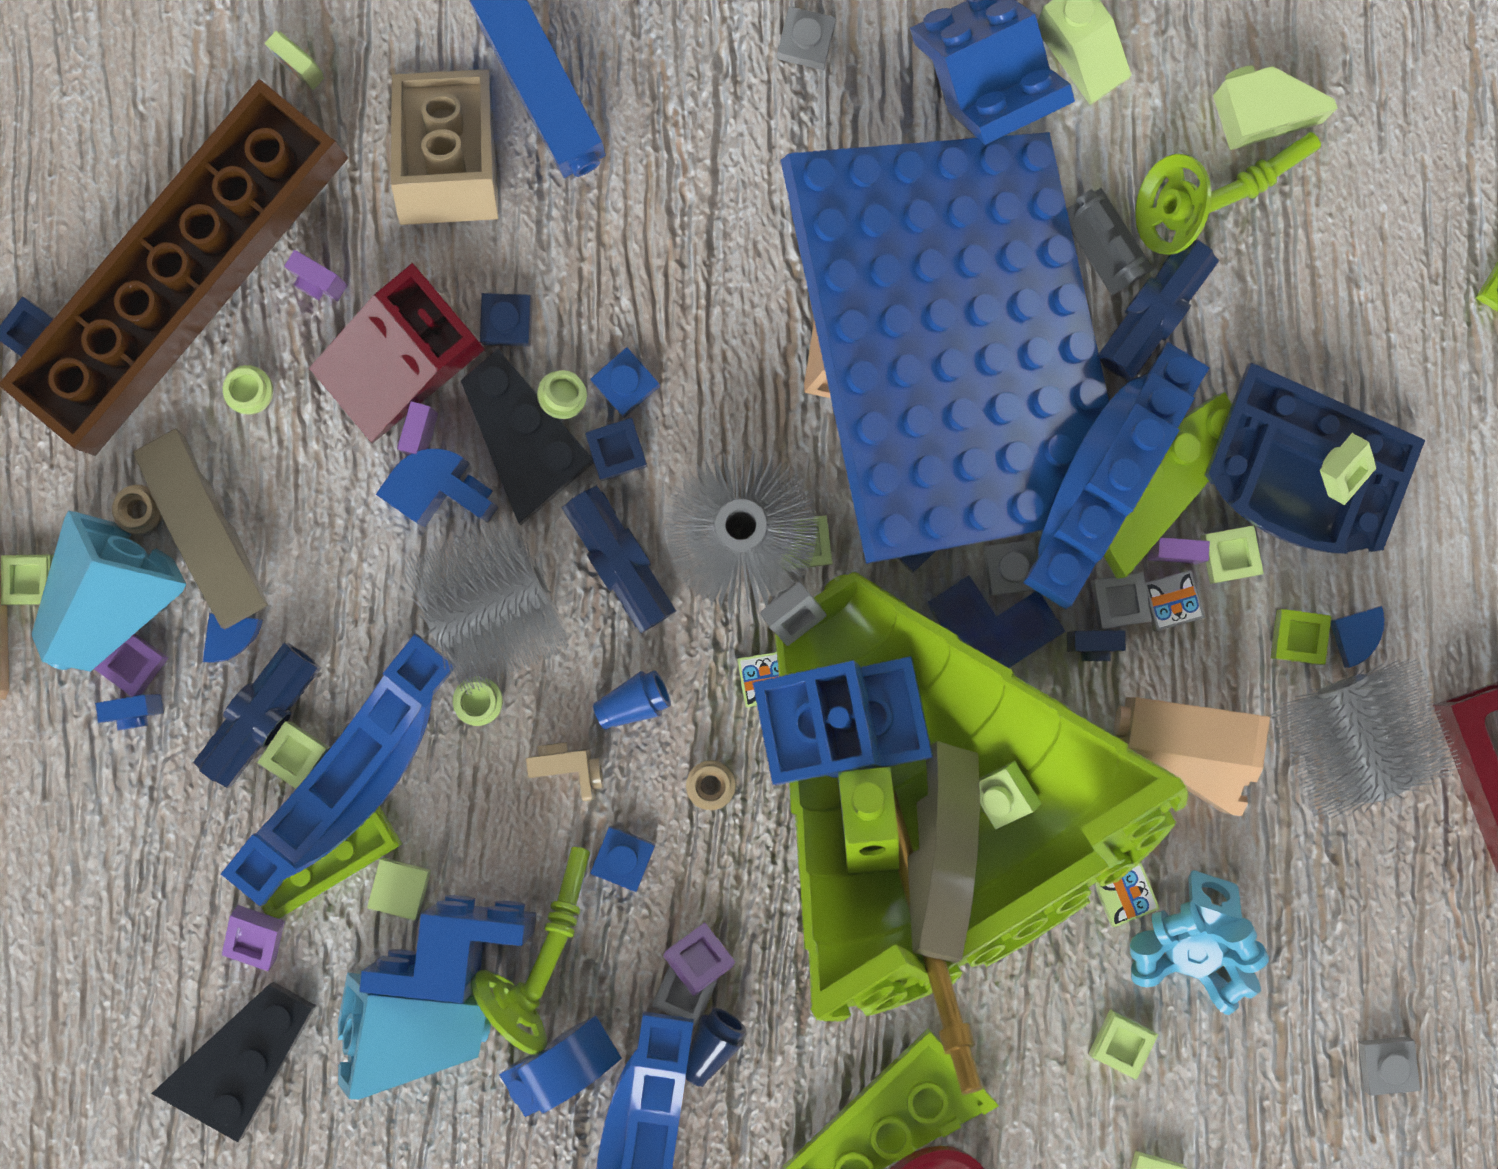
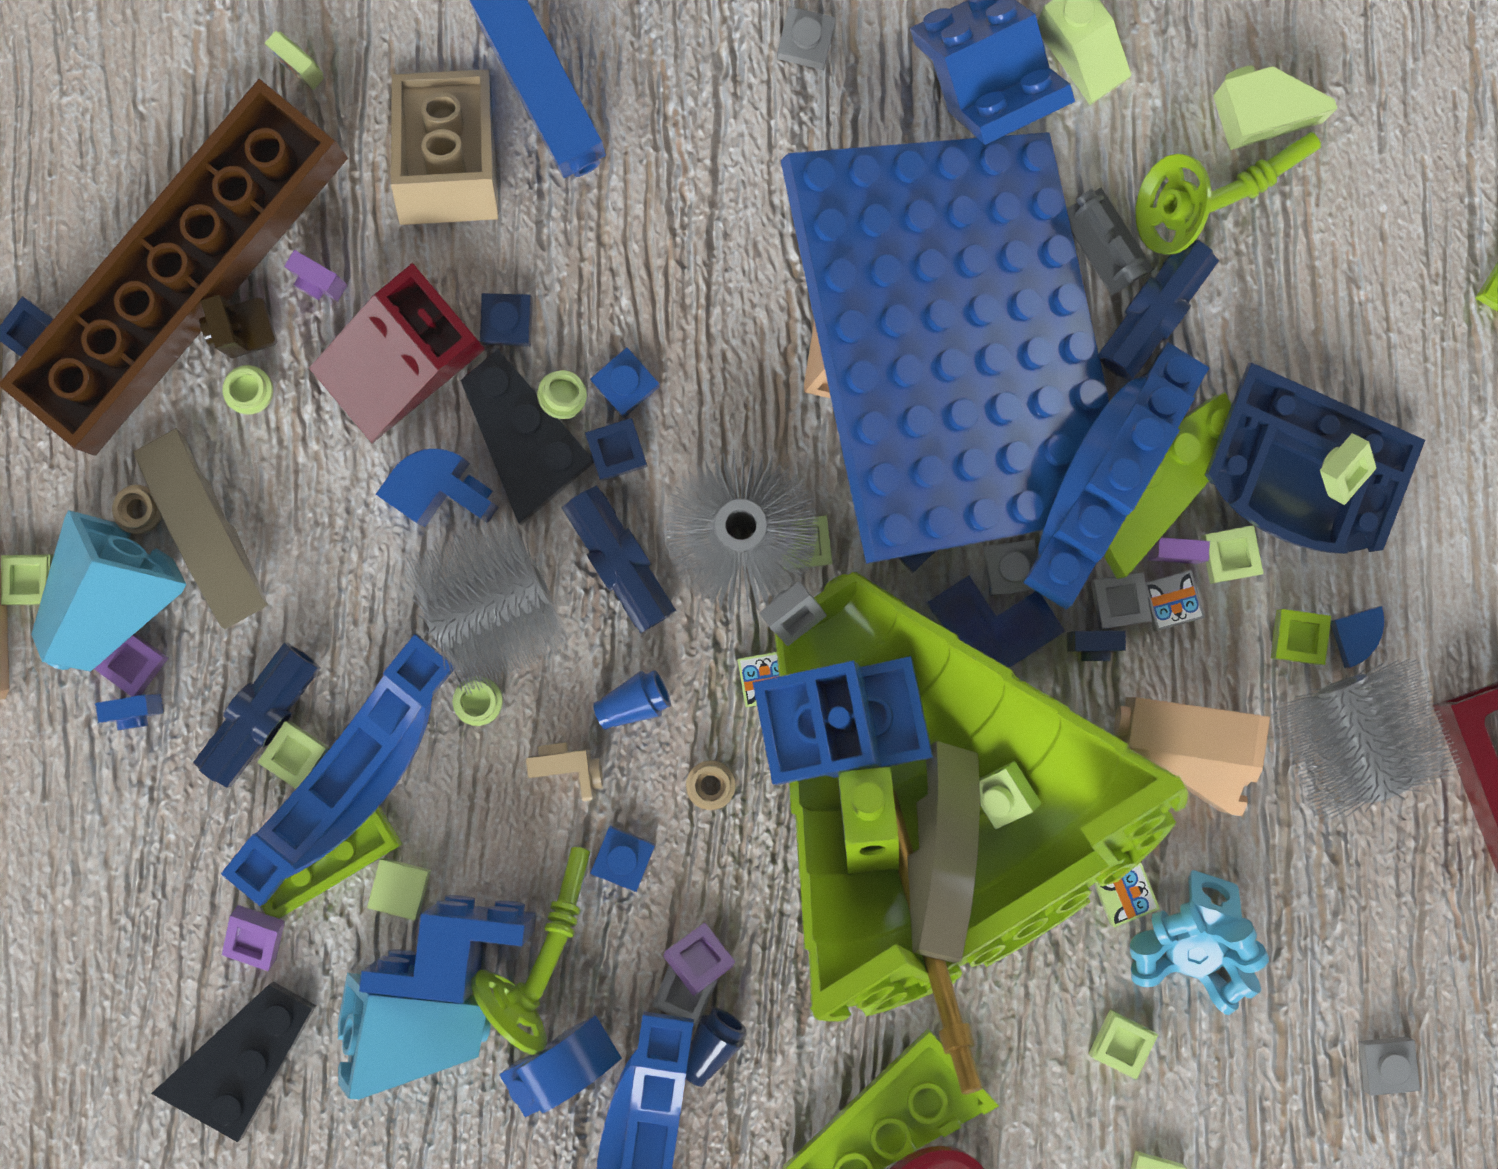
blue tile [203,613,263,663] -> none
medium lavender tile [397,401,438,456] -> none
none -> dark brown bracket [199,295,277,359]

